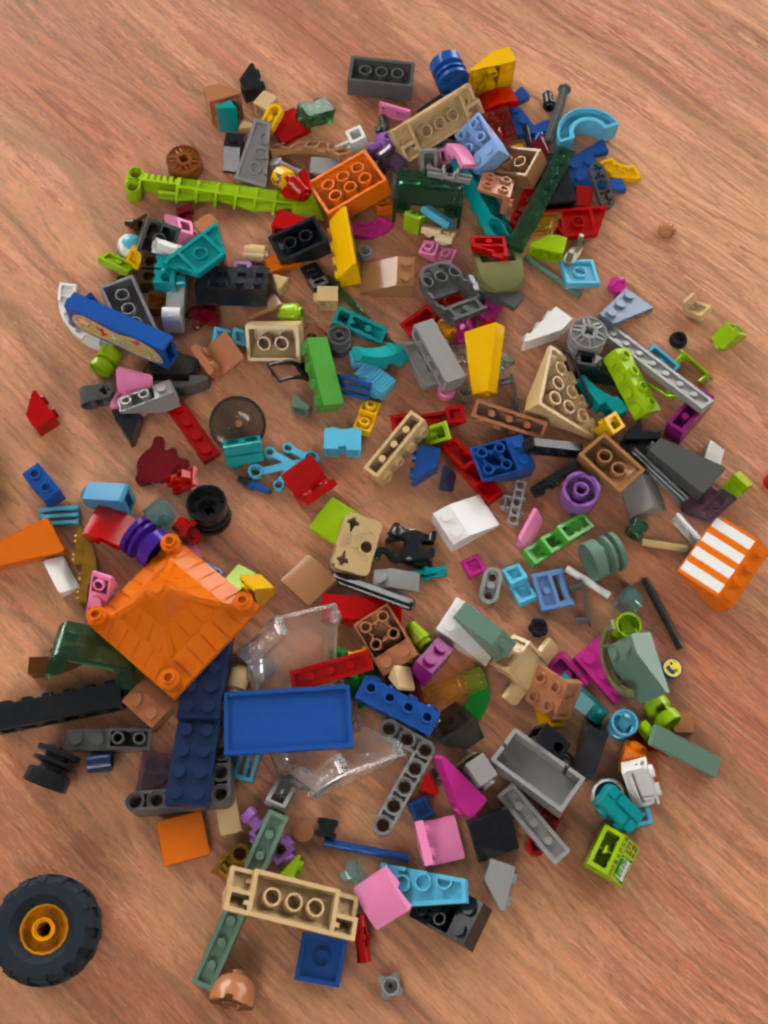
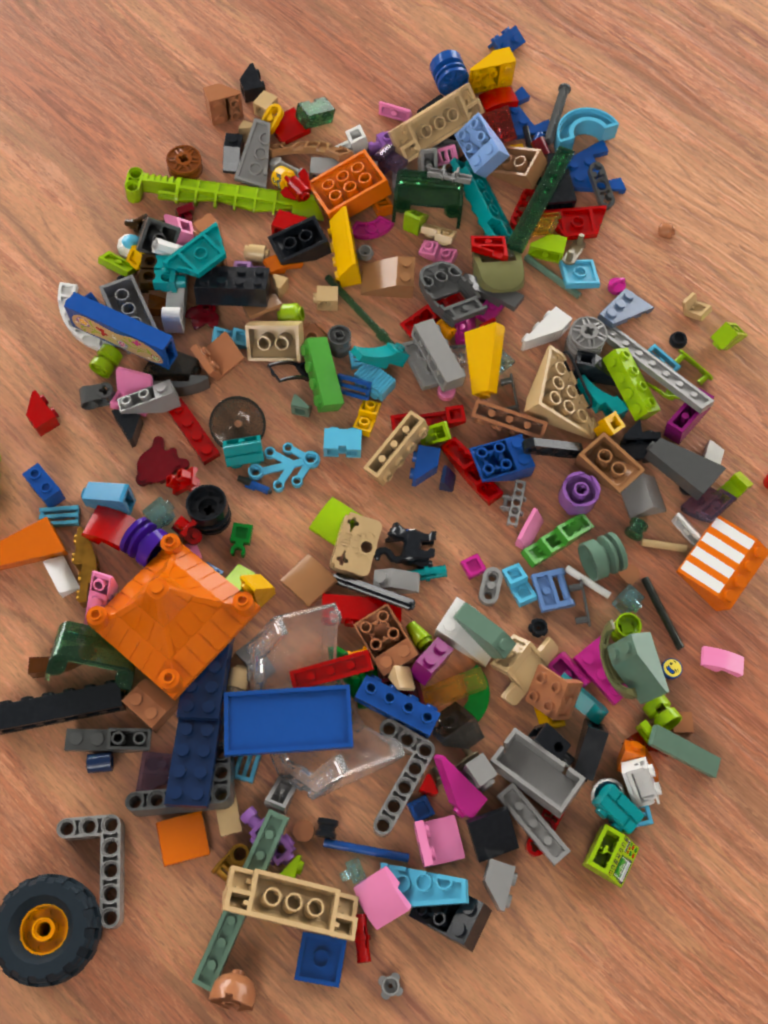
black wheel [23,743,81,794] -> none
teal slope [216,100,239,132] -> none
red bracket [281,455,337,507] -> none
black slope [300,262,330,293] -> none
teal slope [329,306,388,345] -> none
dark grey brick [348,56,415,101] -> none
pearl dark grey arm [374,114,389,134] -> none
medium azure tile [420,205,456,230] -> none
white slope [431,495,500,553] -> none
bright pink slope [445,143,477,169] -> none
dark tan plate [455,385,472,404] -> none
nougat bracket [477,172,516,215] -> none
black hinge [529,462,579,499] -> none
black pin [542,90,555,112] -> none
red slope [575,186,593,207] -> none
yellow tile [599,157,642,183] -> none
medium azure wheel [605,709,639,741] -> none
black axle [629,447,689,504] -> none
none -> light grey beam [56,814,125,929]
none -> green plate [230,523,253,558]
none -> blue bracket [487,25,526,52]
none -> bright pink slope [700,646,744,677]

